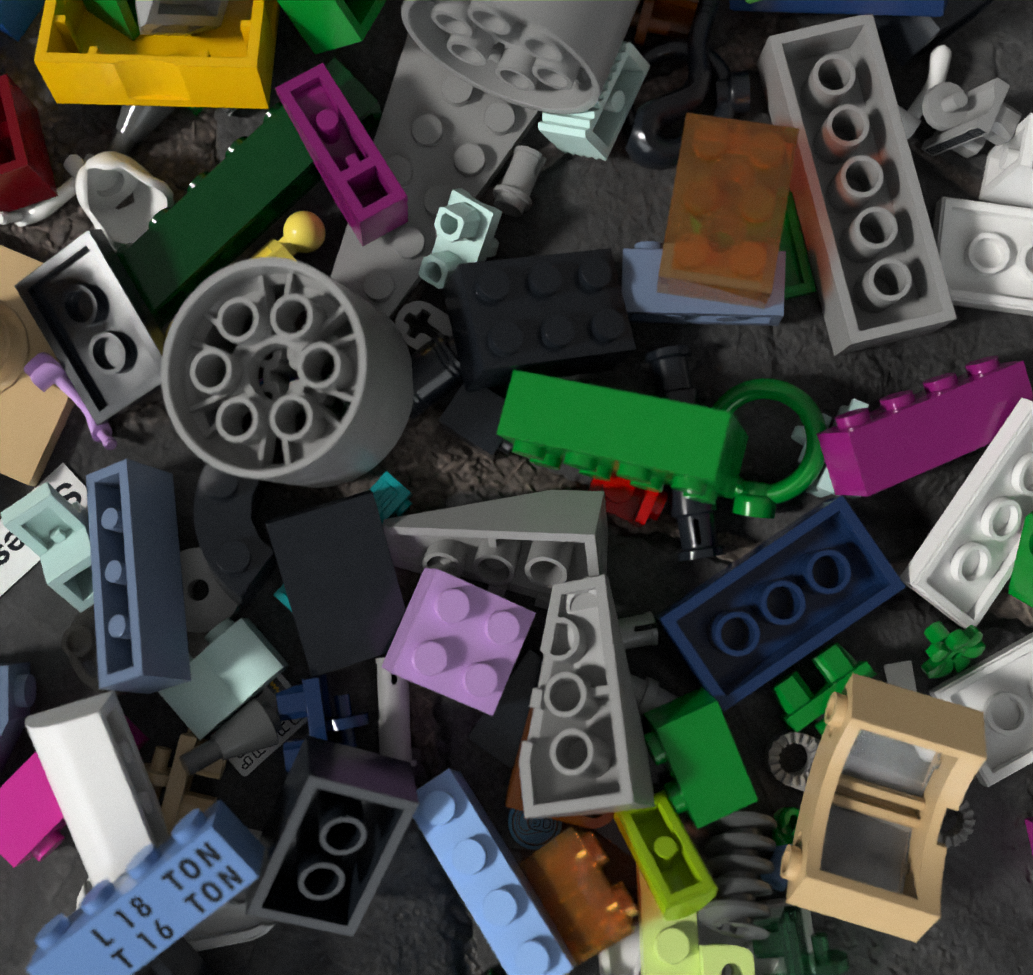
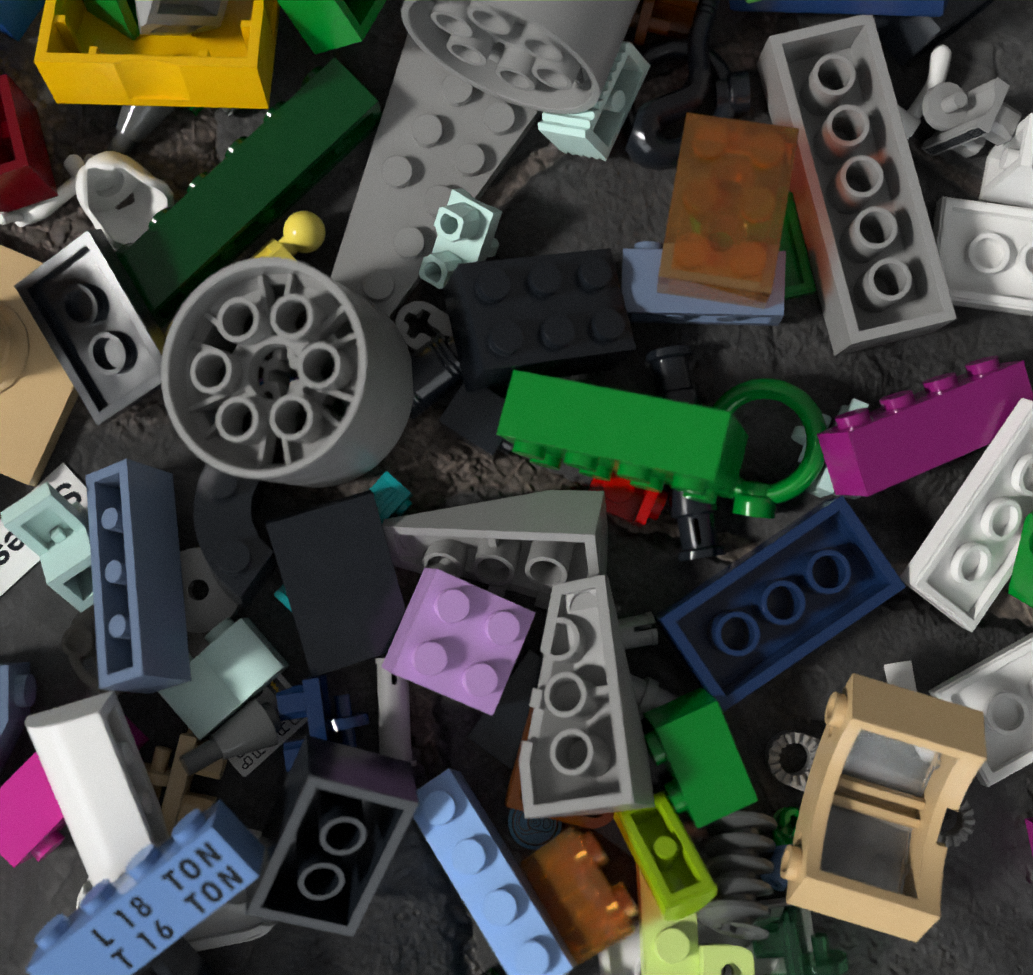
lavender piece [23,352,117,450] -> none
magenta slope [275,63,408,246] -> none
light grey pin [493,145,546,217] -> none
green hips [770,642,877,735] -> none
green plant [921,621,986,678] -> none

